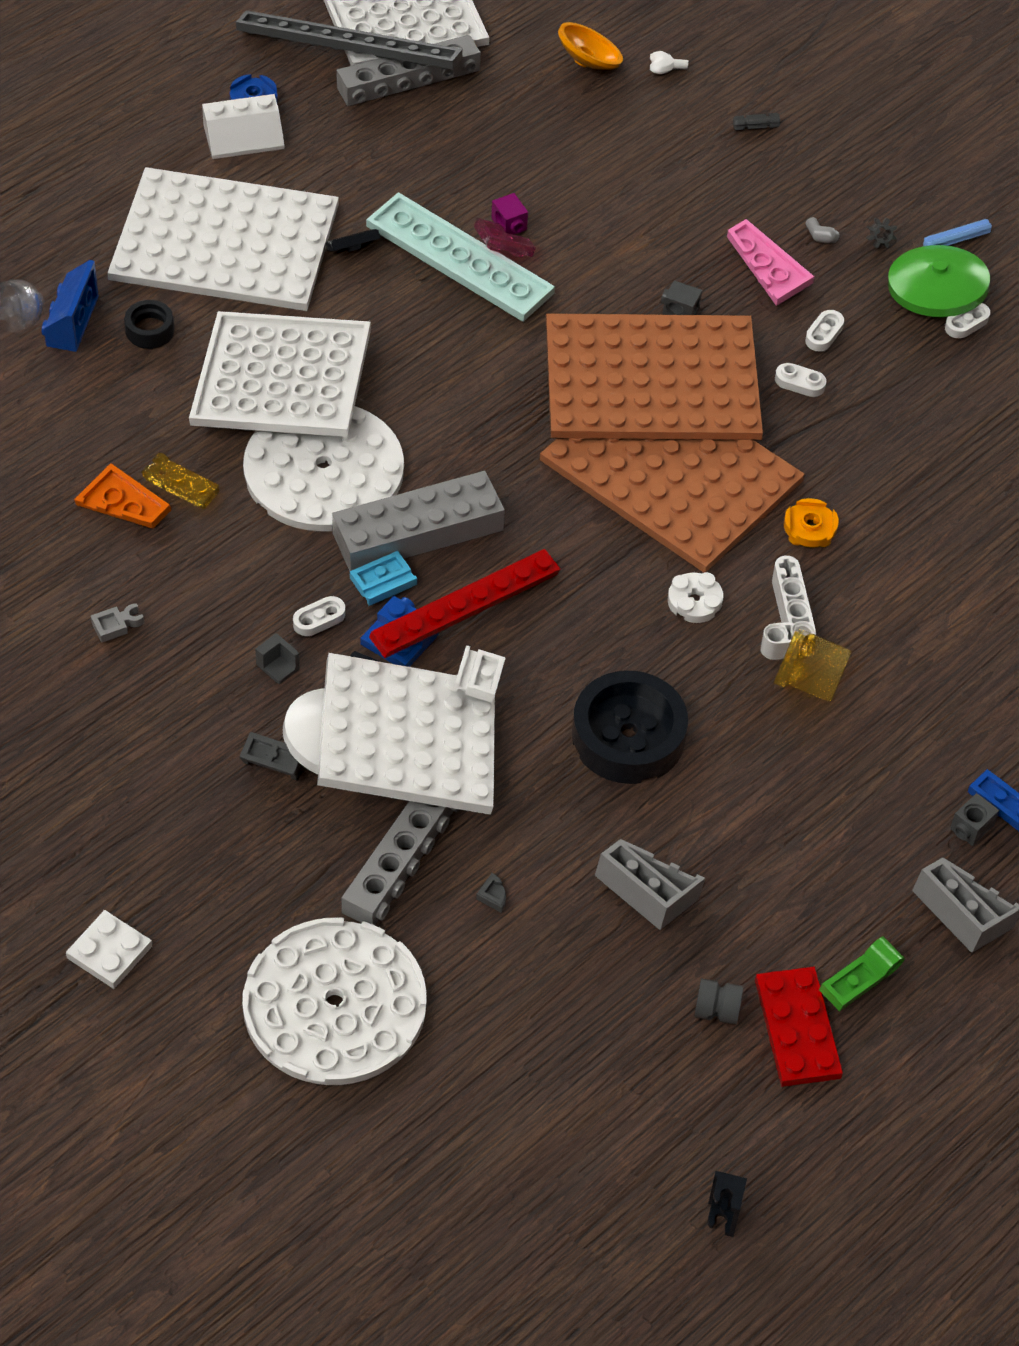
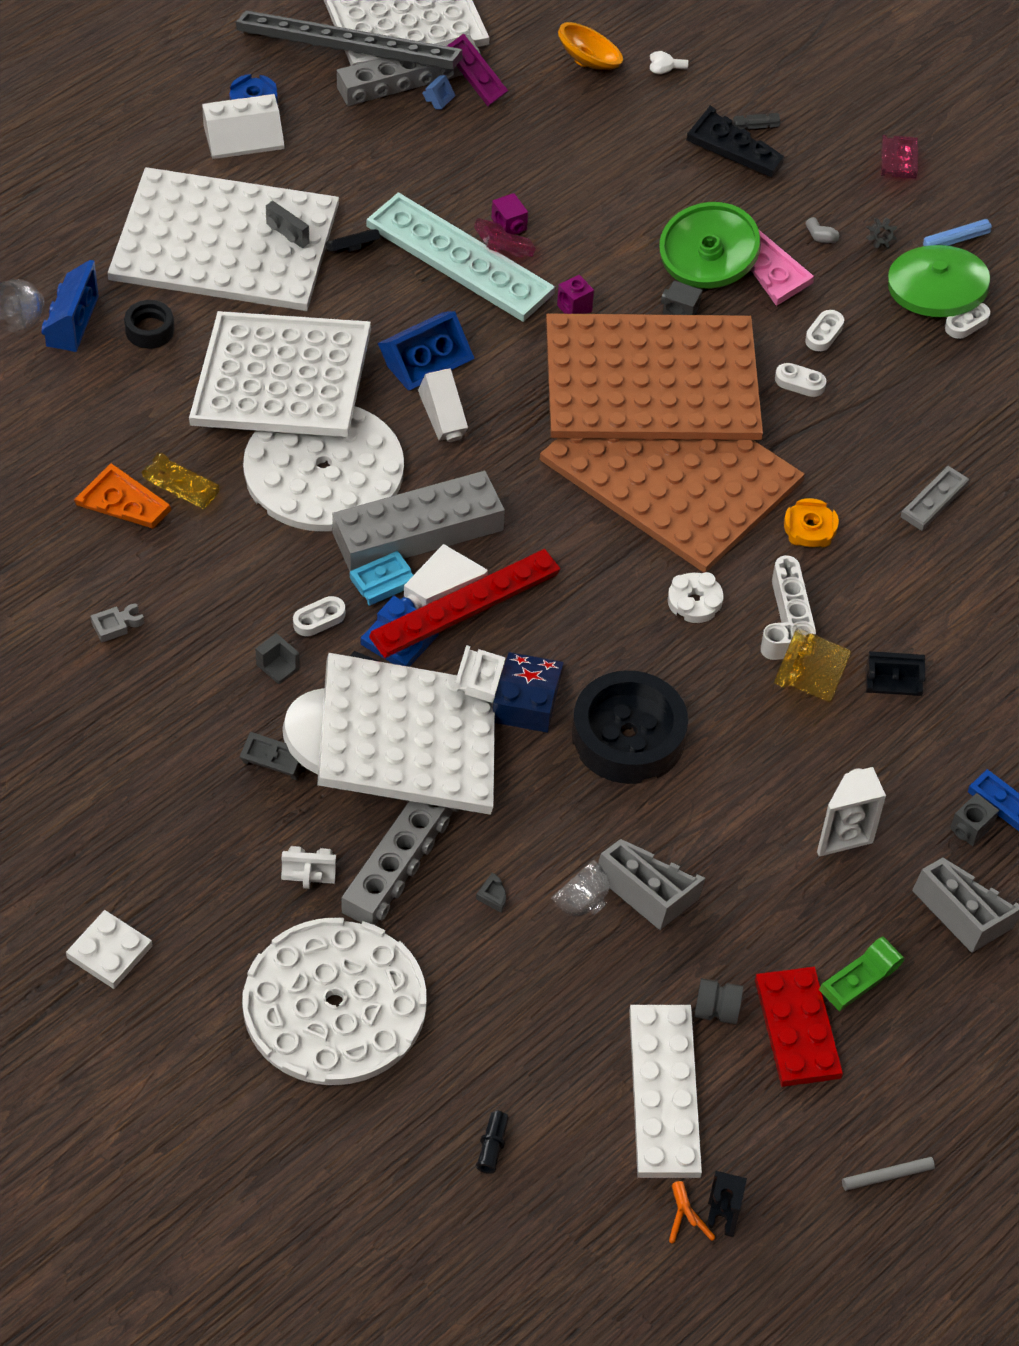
none -> dark grey plate [266,200,310,249]
none -> white hips [281,846,336,889]
none -> blue slope [378,311,474,390]
none -> white slope [404,544,488,609]
none -> white slope [418,368,468,442]
none -> medium blue tile [422,75,456,109]
none -> magenta plate [447,34,508,107]
none -> black axle [476,1110,509,1174]
none -> dark blue slope [493,652,564,733]
none -> clear cylinder [551,860,610,916]
none -> magenta brick [557,275,594,314]
none -> white plate [629,1005,702,1178]
none -> bright green dish [660,202,761,288]
none -> orange plant [669,1181,715,1243]
none -> black wing [686,105,784,178]
none -> white slope [817,767,886,857]
none -> light grey bar [842,1157,935,1191]
none -> black hinge [865,651,926,696]
none -> clear pink plate [881,135,918,179]
none -> light grey tile [901,466,969,531]

